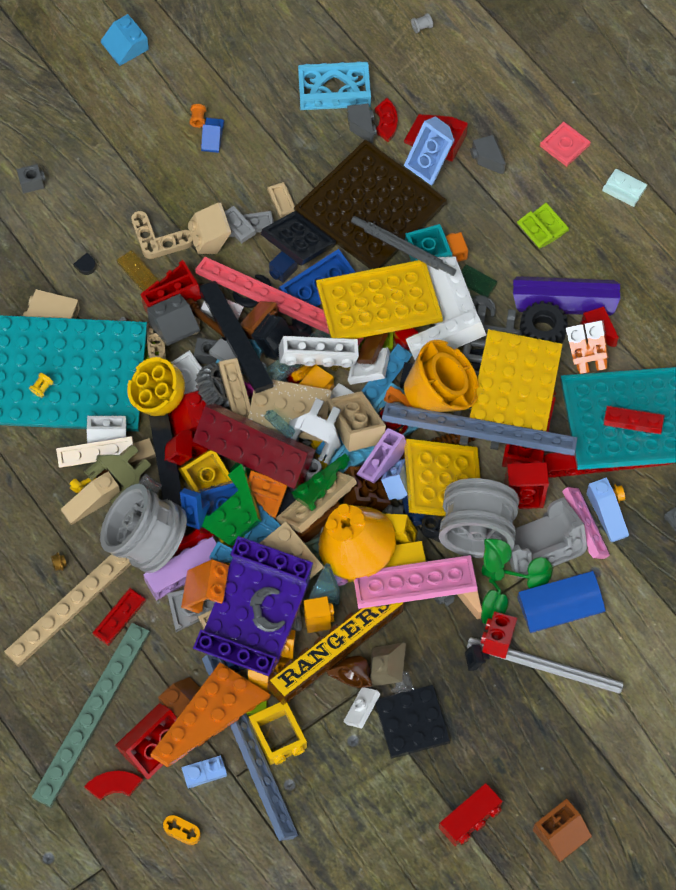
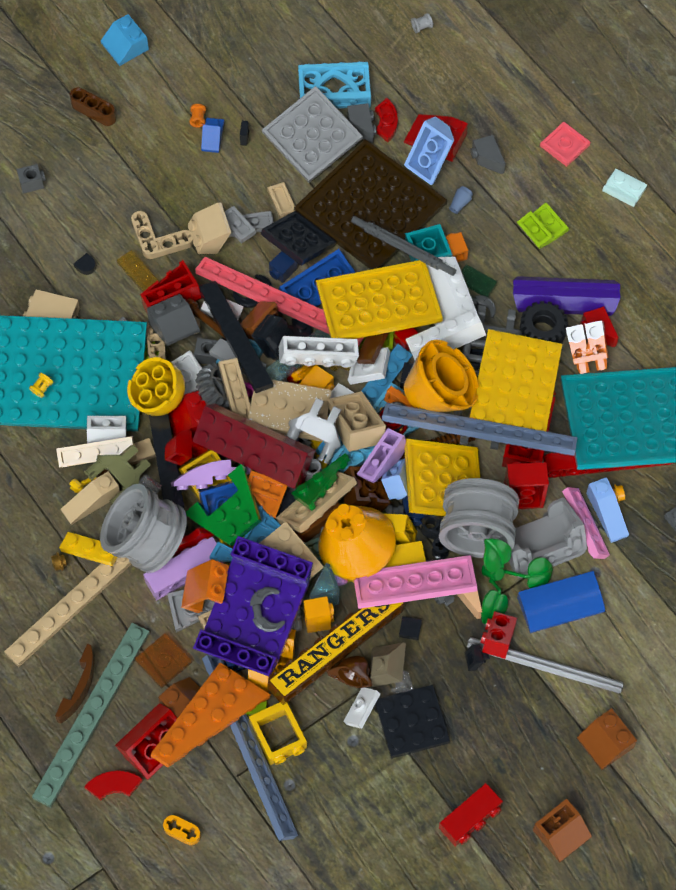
red tile [92,588,146,646] -> none
blue slope [180,488,210,529] -> none
light blue plate [181,755,227,789] -> none
clear light blue axle [264,410,295,438] -> none
red plate [604,406,664,434] -> none
none -> reddish brown slope [55,644,94,723]
none -> yellow plate [59,532,117,566]
none -> reddish brown beam [70,87,116,126]
none -> clear orange tile [135,633,192,689]
none -> lavender slope [171,459,251,490]
none -> black tile [240,120,249,146]
none -> light grey plate [262,86,363,183]
none -> black tile [399,616,422,640]
none -> black bush [432,537,449,560]
none -> sand blue cone [449,186,473,214]
none -> dark orange slope [577,708,637,770]

